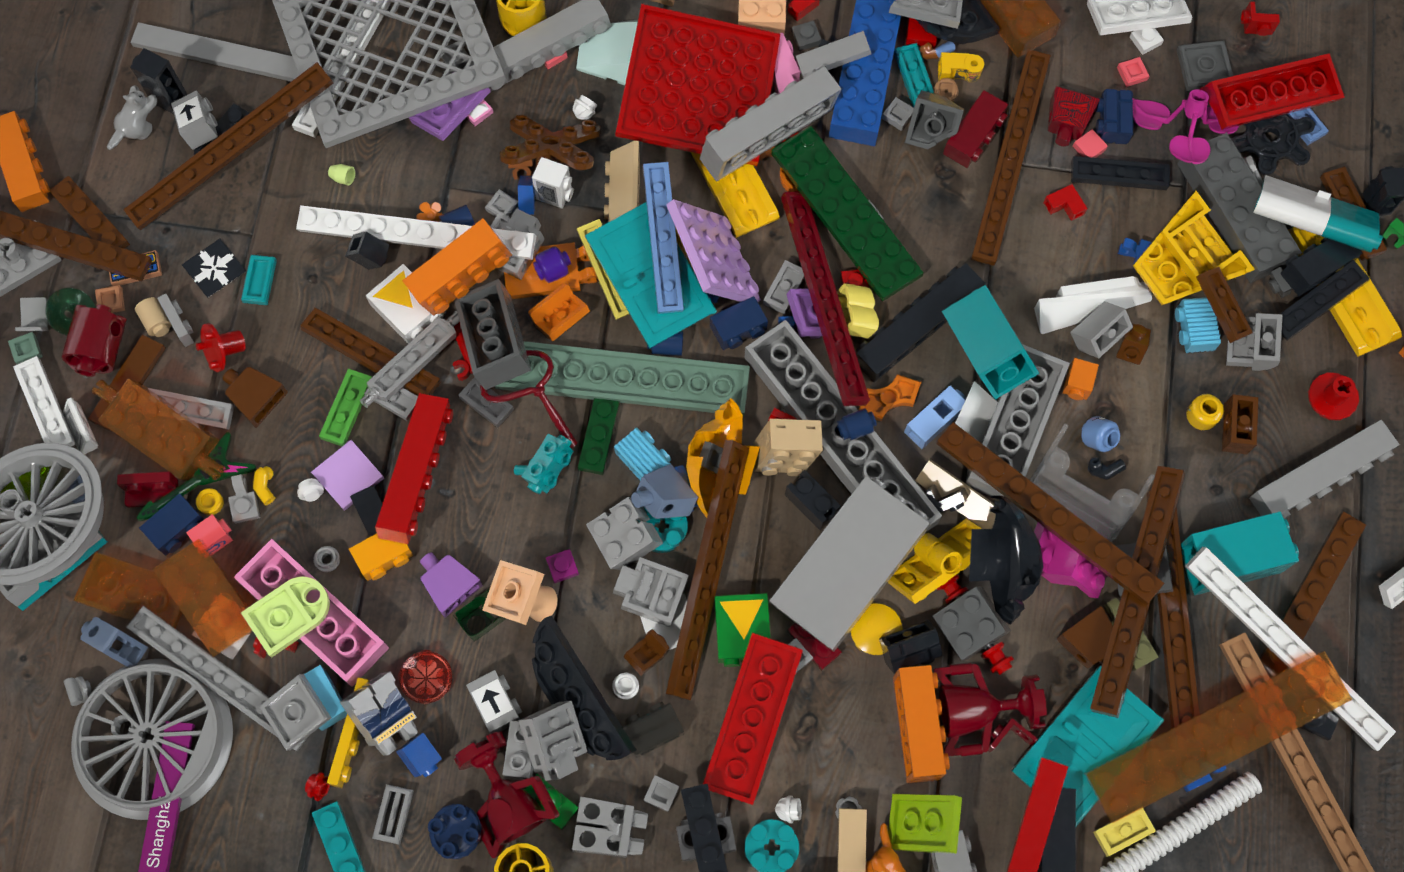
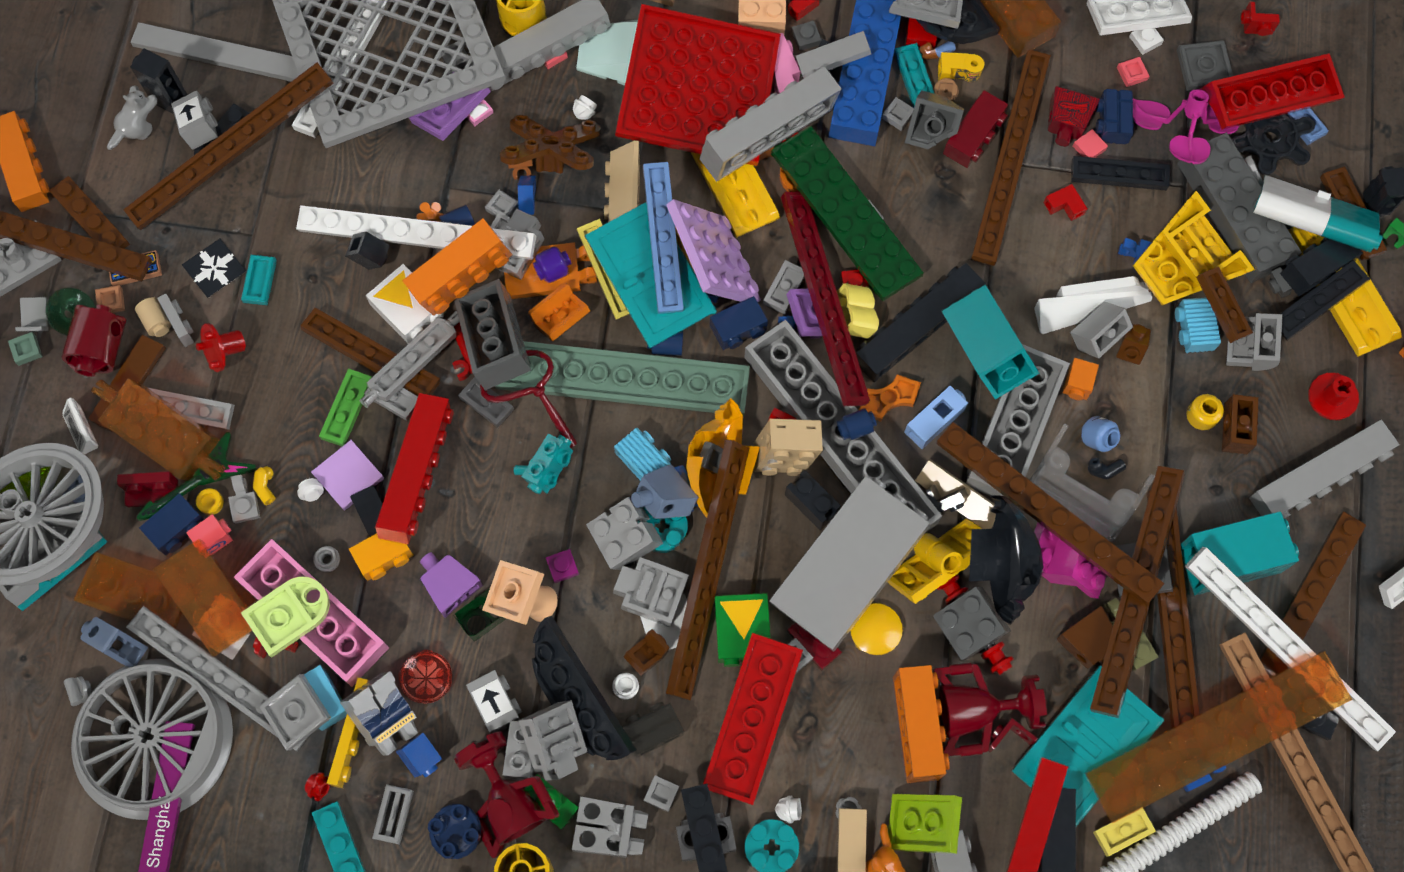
white plate [13,356,75,447] -> none
reddish brown torso [222,367,288,428] -> none
yellowish green hose [328,164,355,185] -> none
white brick [532,157,574,209] -> none
dark green plate [578,398,620,475] -> none
black brick [879,620,943,674] -> none
white sticker [955,382,998,443] -> none

